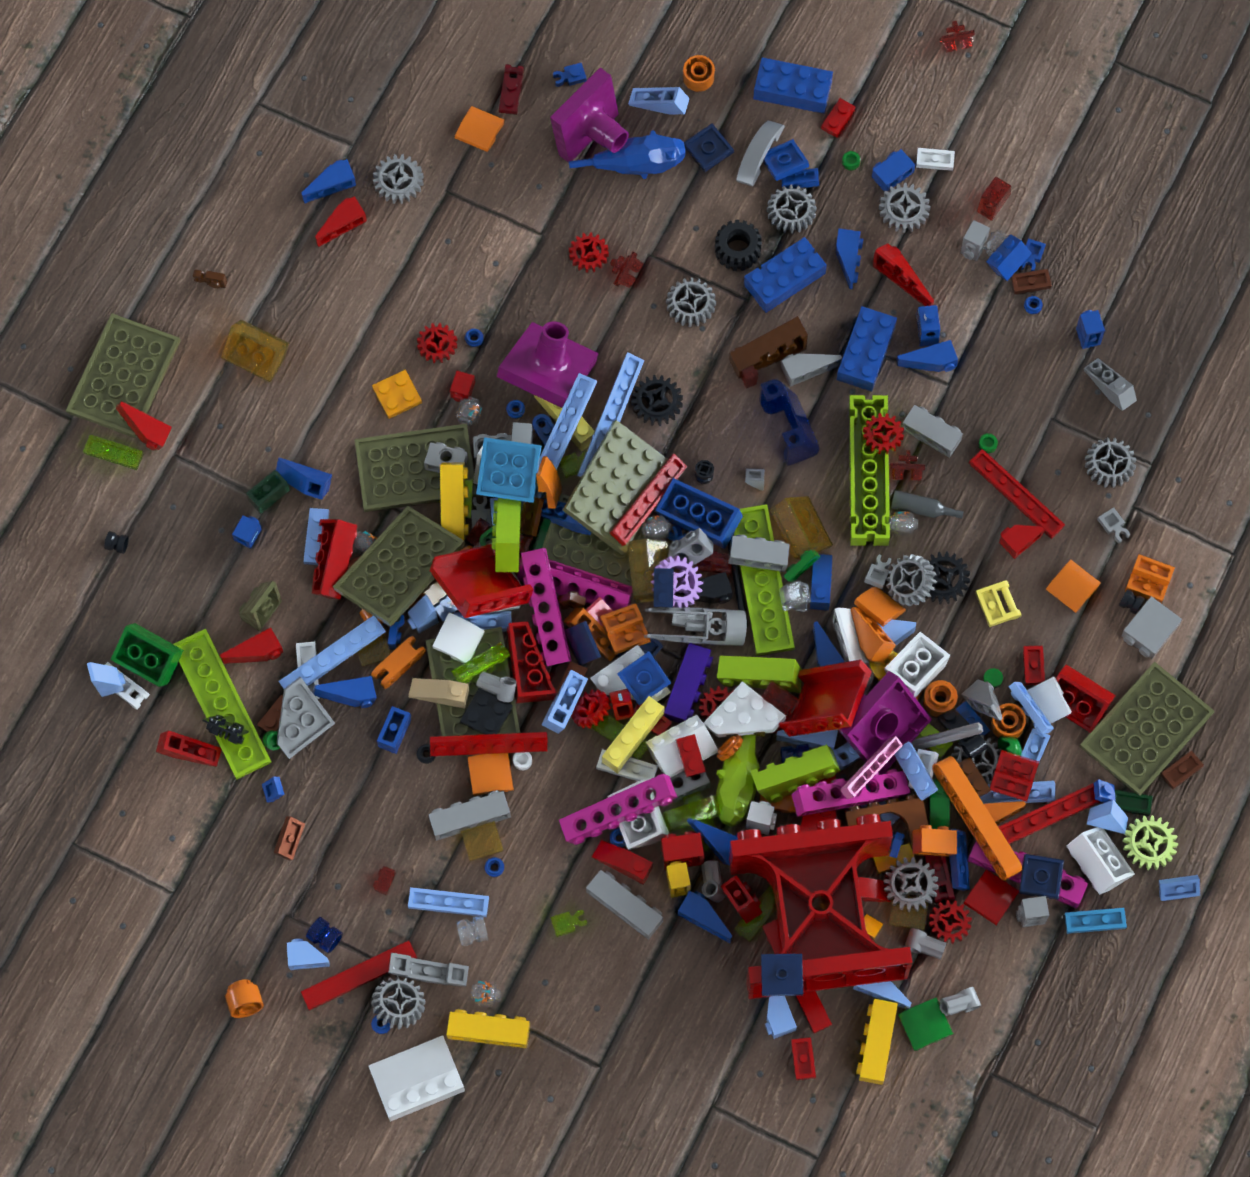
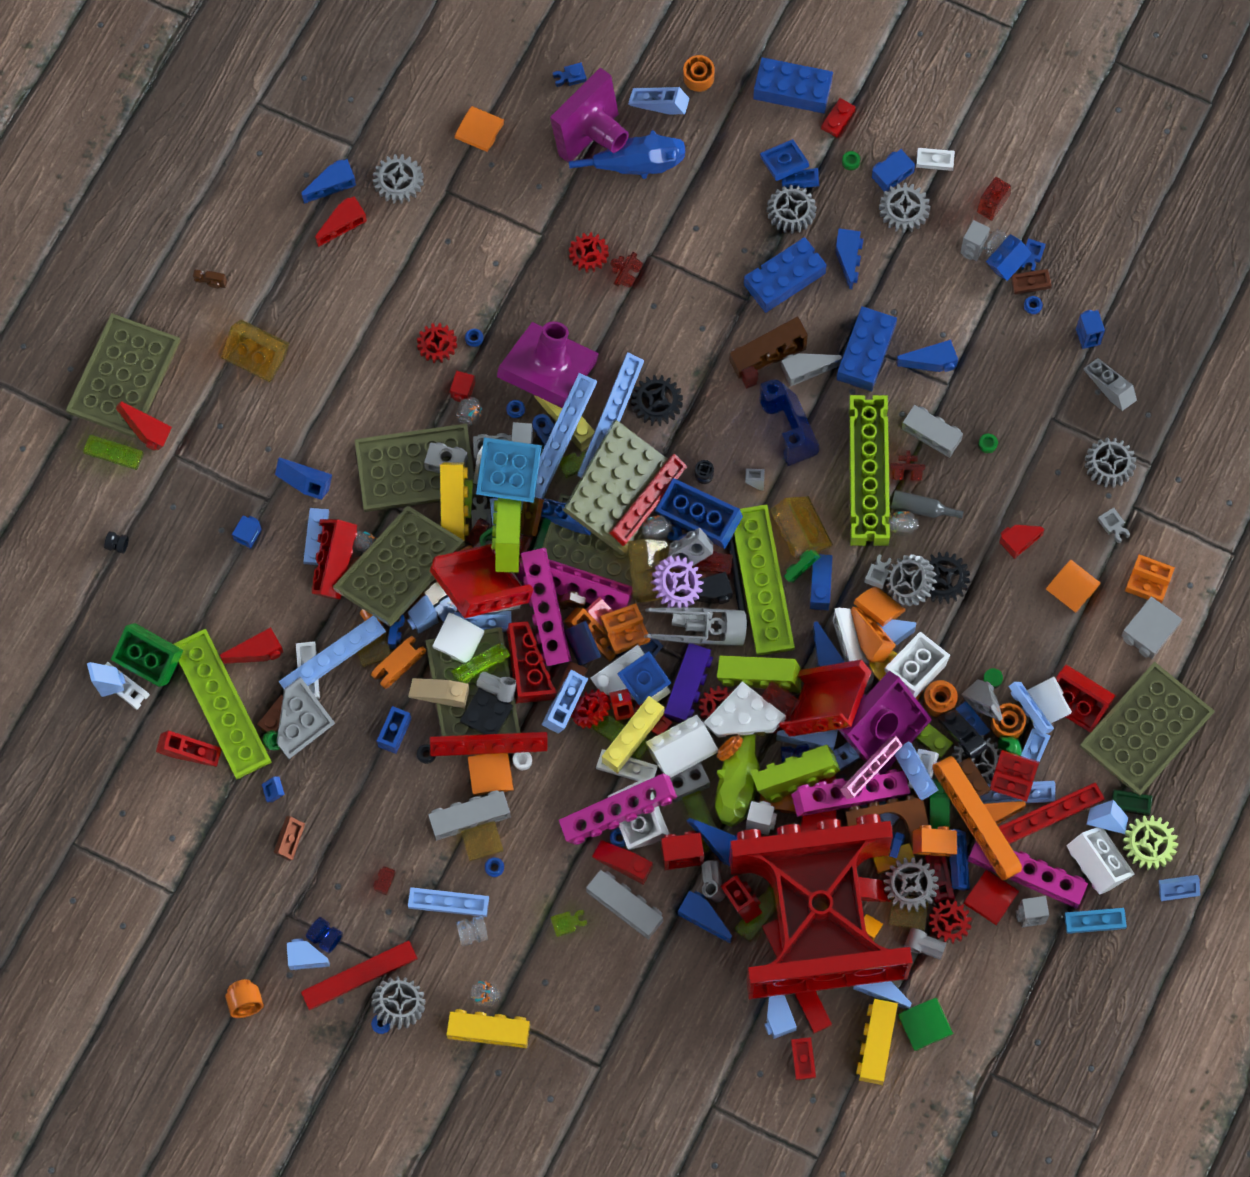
black hinge [202,715,249,745] -> none
olive slope [239,581,282,631] -> none
clear green brick [246,469,290,514] -> none
blue slope [312,676,377,708] -> none
white slope [368,1035,465,1122] -> none
light orange plate [372,369,422,419] -> none
light grey slope [388,953,469,986] -> none
dark red plate [499,64,524,115] -> none
orange slope [536,456,562,509] -> none
dark blue plate [653,568,674,608] -> none
clear neon green plate [663,795,720,832] -> none
light grey gear [666,278,716,327] -> none
yellow brick [666,861,691,898] -> none
red plate [675,734,706,778] -> none
dark blue plate [684,124,734,172] -> none
black tyre [715,220,762,271] -> none
light grey brick [728,535,790,572] -> none
light grey slope [736,120,785,187] -> none
dark blue plate [761,954,803,996] -> none
clear brick [779,581,811,613] -> none
red gear [863,413,904,454] -> none
red wedge [873,243,934,306] -> none
light grey axle [913,722,983,750] -> none
blue torso [916,305,940,347] -> none
clear red hips [939,21,975,53] -> none
light grey piece [940,987,981,1016] -> none
red tile [969,449,1065,539] -> none
light yellow plate [975,581,1022,627] -> none
dark blue plate [1019,854,1064,900] -> none
red plate [1023,646,1045,685] -> none
blue plate [1094,779,1116,803] -> none
black wheel [1119,589,1145,615] -> none
copper plate [1161,750,1204,790] -> none

